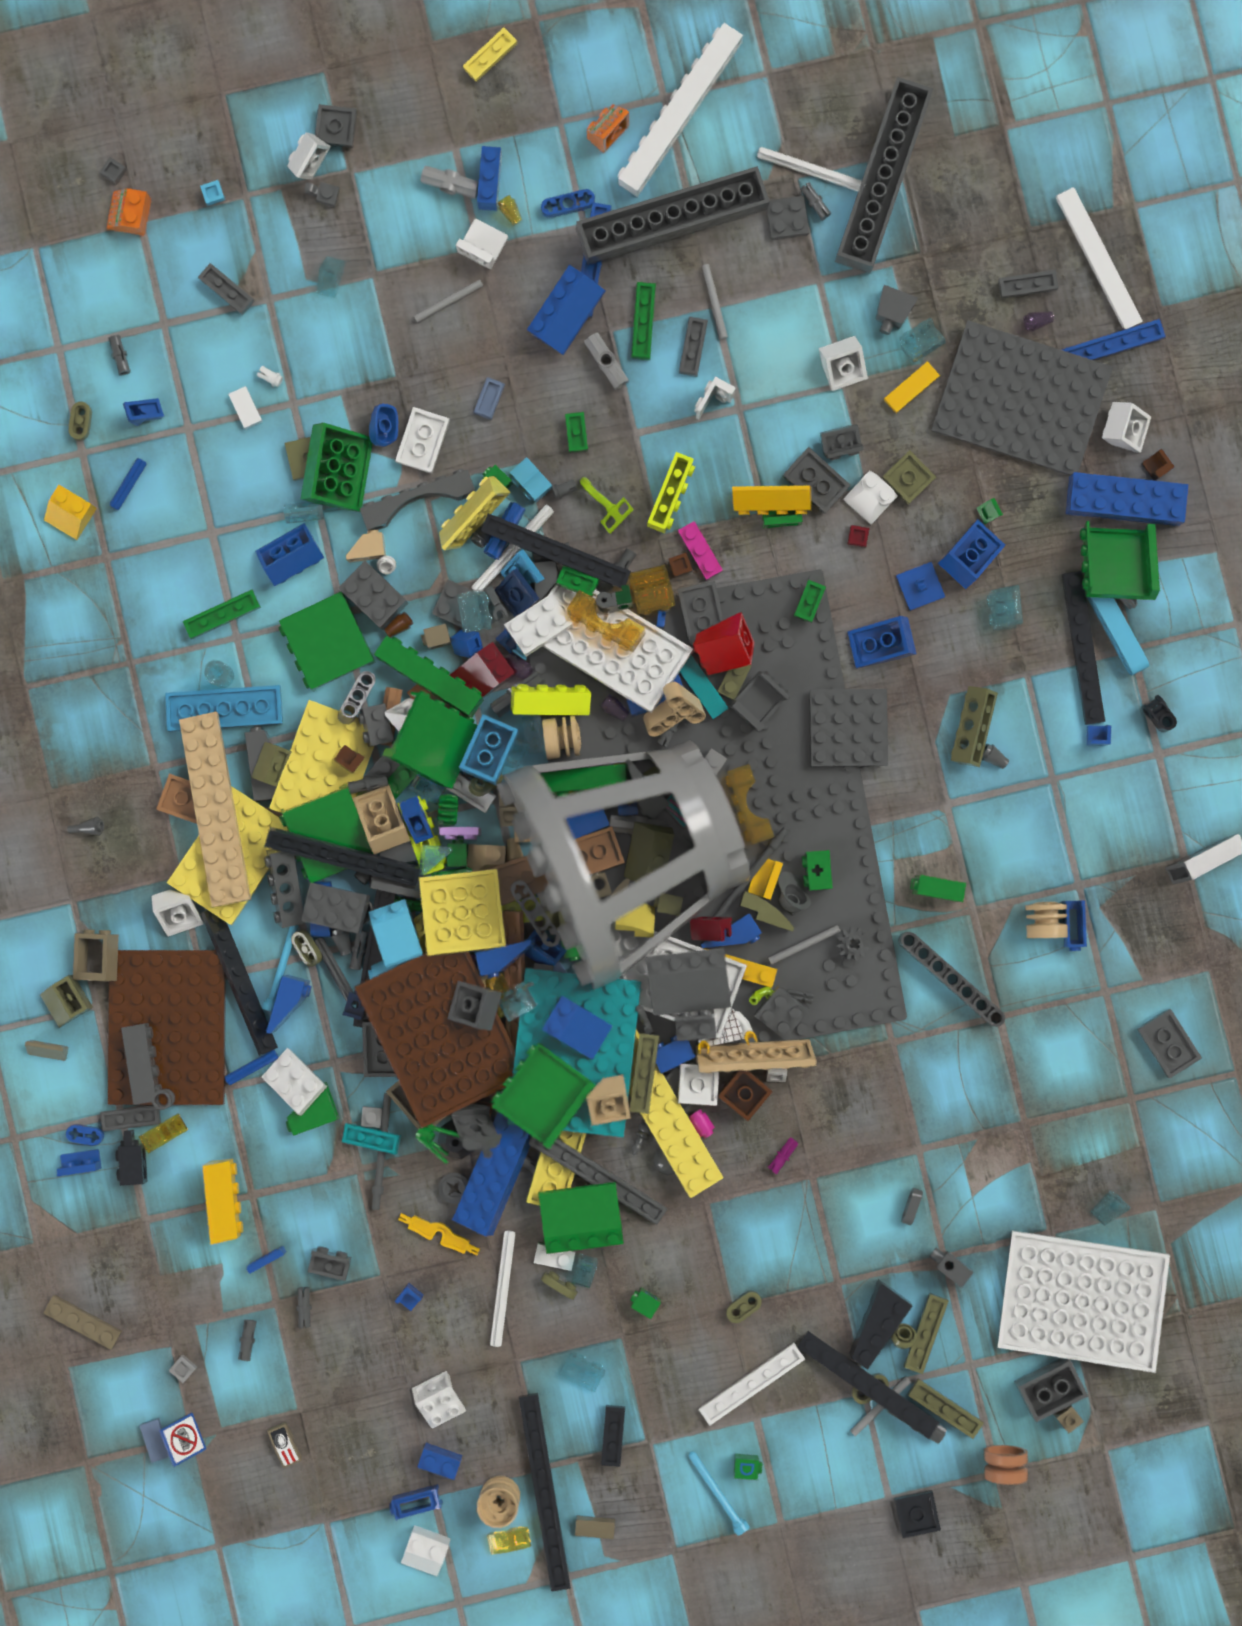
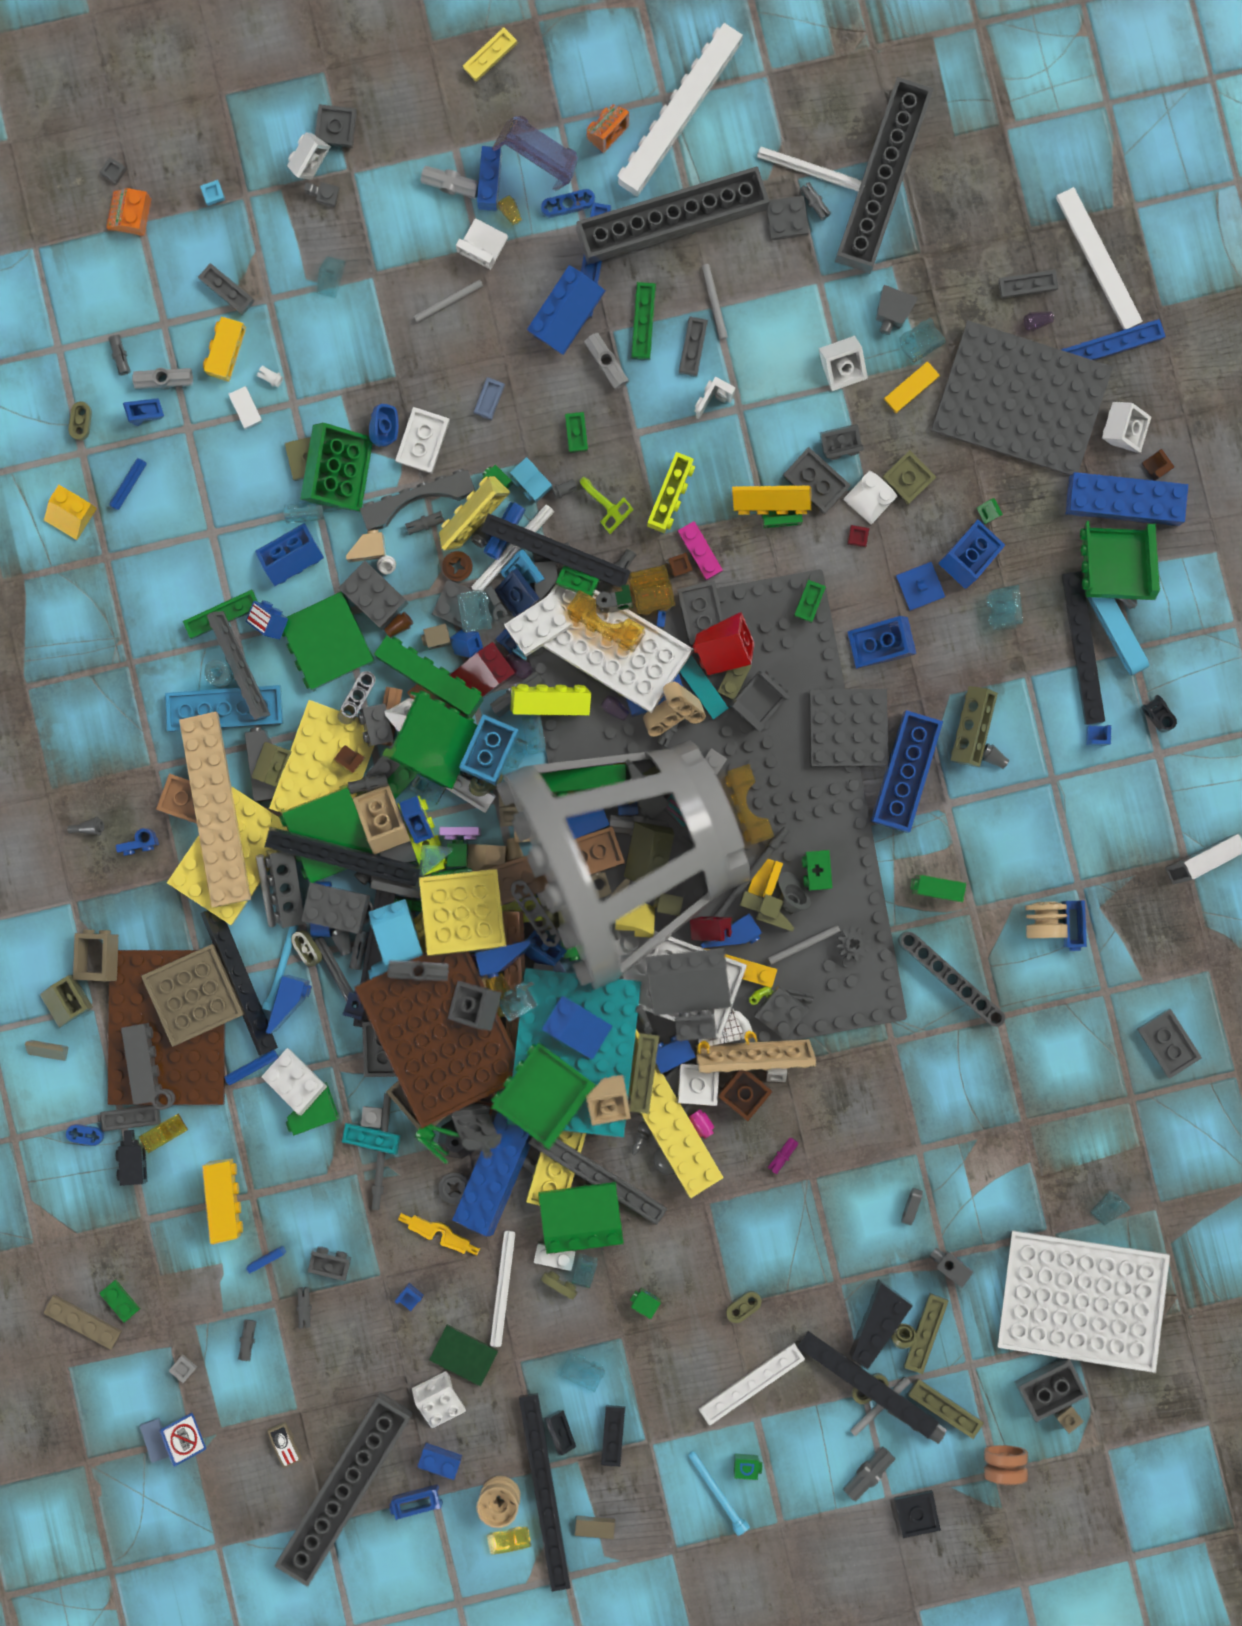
blue bracket [56,1149,102,1177] -> none
white slope [152,890,204,937] -> none
white slope [401,1525,451,1576] -> none
green gear [437,794,458,826] -> none
tan wheel [542,716,581,760] -> none
none -> green plate [99,1279,140,1323]
none -> blue plate [116,828,159,856]
none -> light grey piece [132,368,193,389]
none -> dark tan plate [141,944,245,1047]
none -> yellow brick [203,316,246,382]
none -> dark grey plate [207,611,271,720]
none -> blue brick [245,600,288,640]
none -> light grey bar [256,854,276,927]
none -> dark grey brick [275,1392,413,1587]
none -> dark grey piece [388,960,448,981]
none -> dark grey pin [405,511,445,535]
none -> dark green tile [429,1324,499,1387]
none -> reddish brown gear [442,551,473,582]
none -> clear purple windscreen [492,115,578,191]
none -> black plate [545,1410,576,1456]
none -> olive slope [758,894,783,919]
none -> dark grey piece [843,1446,896,1502]
none -> blue brick [871,710,943,833]

